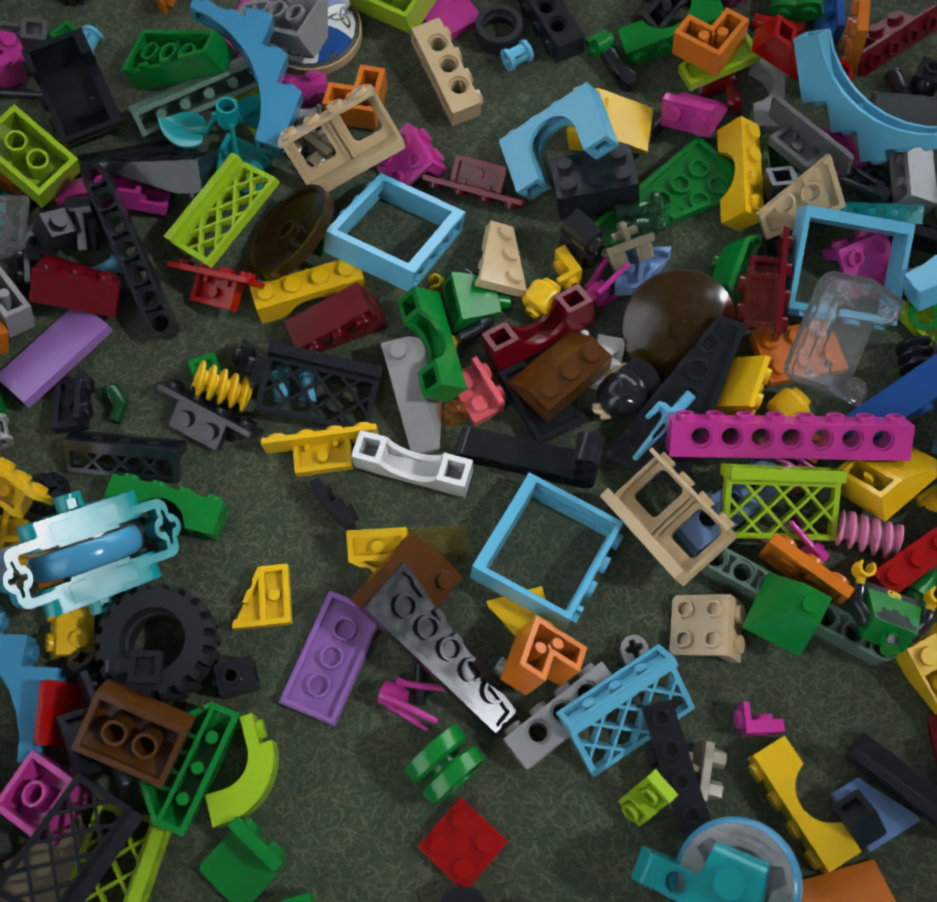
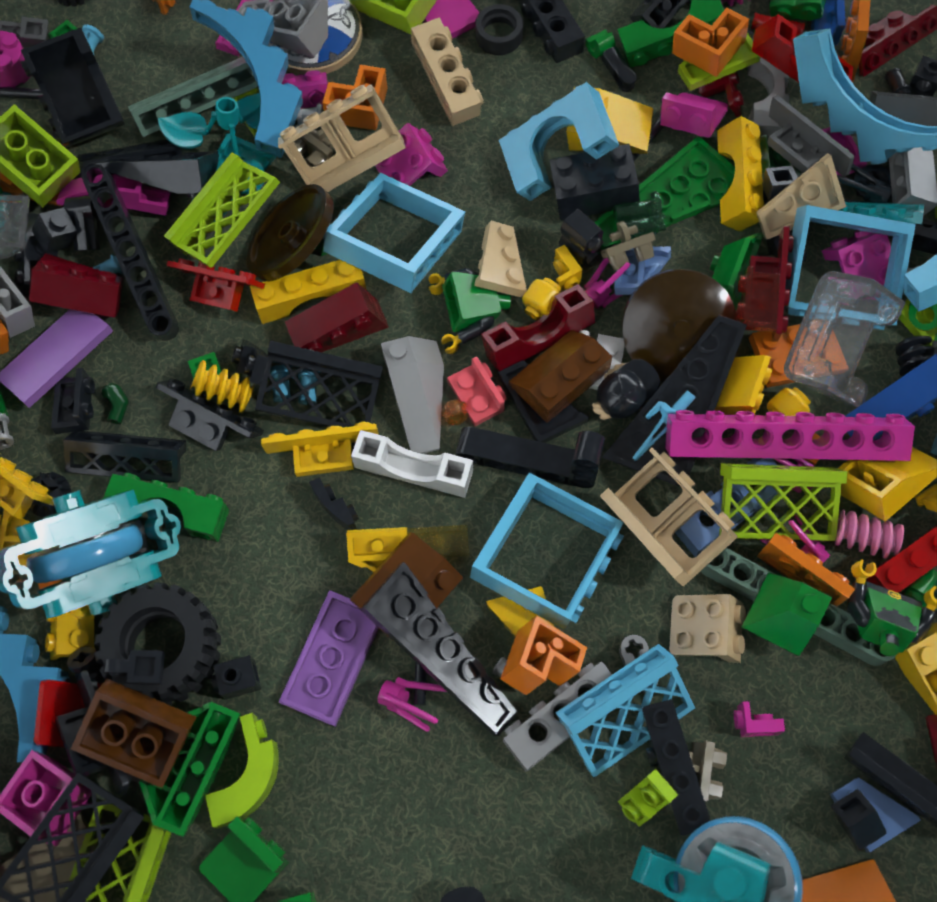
green wedge [121,29,235,91] -> none
yellow wing [232,564,293,631] -> none
green arch [397,286,467,403] -> none
green wheel [404,724,486,807] -> none
red plate [417,797,508,887] -> none
bracket [421,154,527,210] -> none
medium azure bush [500,39,534,72] -> none
yellow arch [747,736,862,873] -> none

